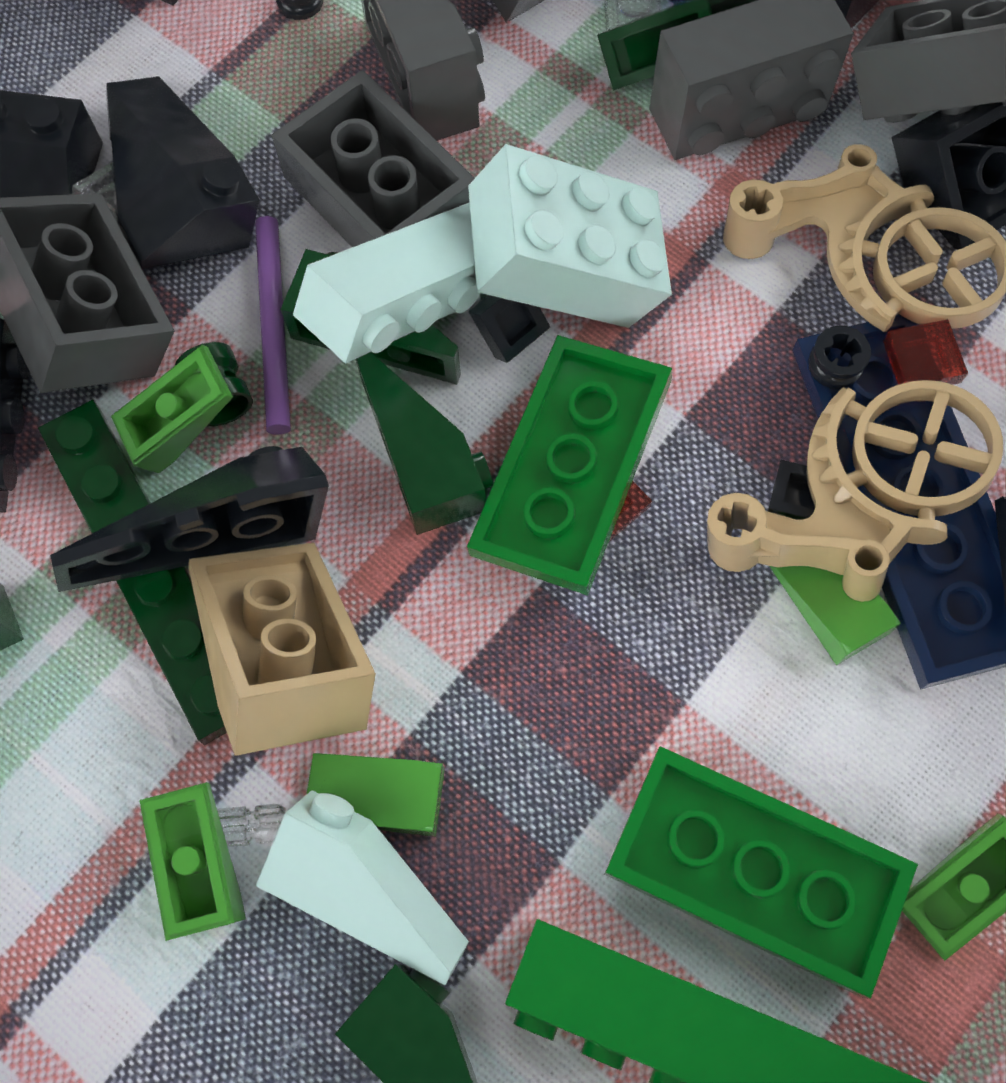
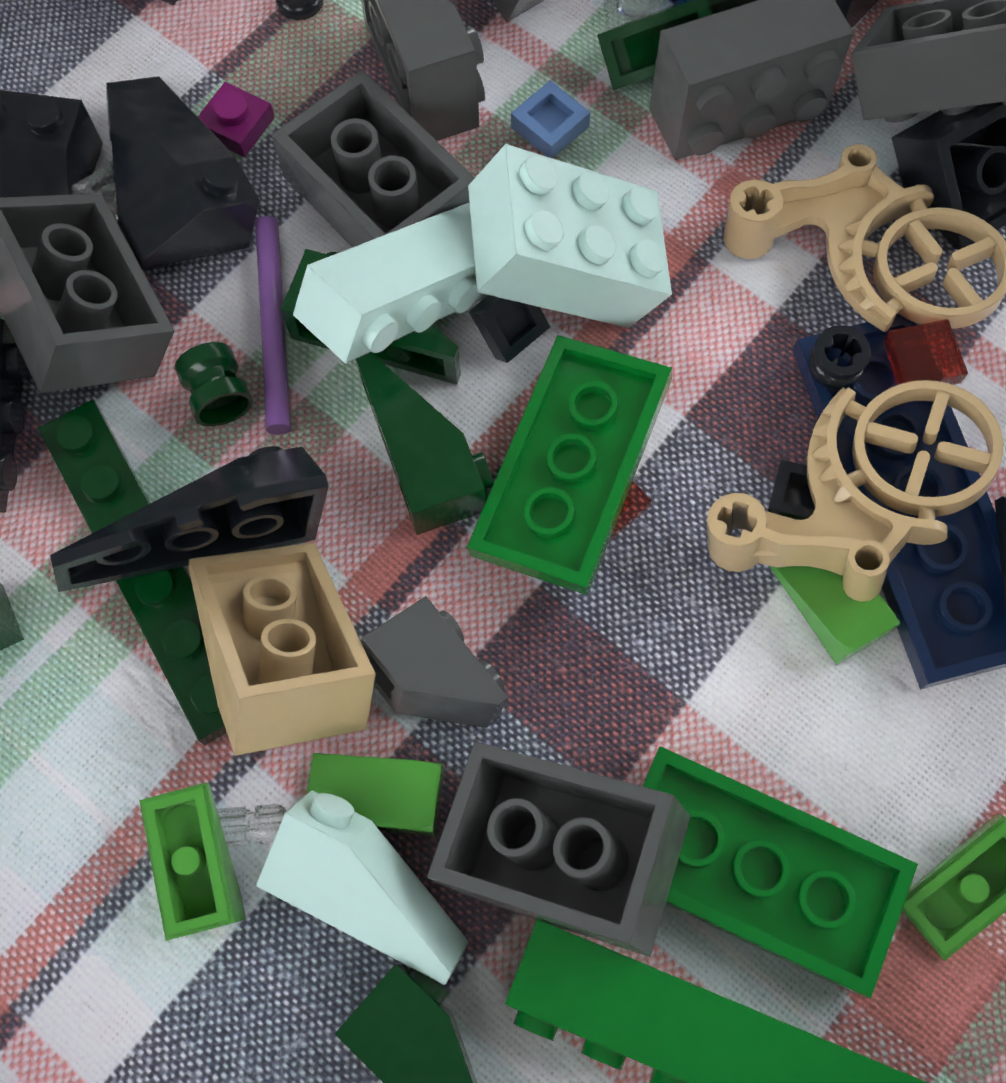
bright green slope [111,345,233,473] -> none
none -> magenta plate [197,81,275,158]
none -> dark grey slope [361,596,508,728]
none -> dark grey brick [427,741,691,957]
none -> medium blue plate [511,80,590,158]

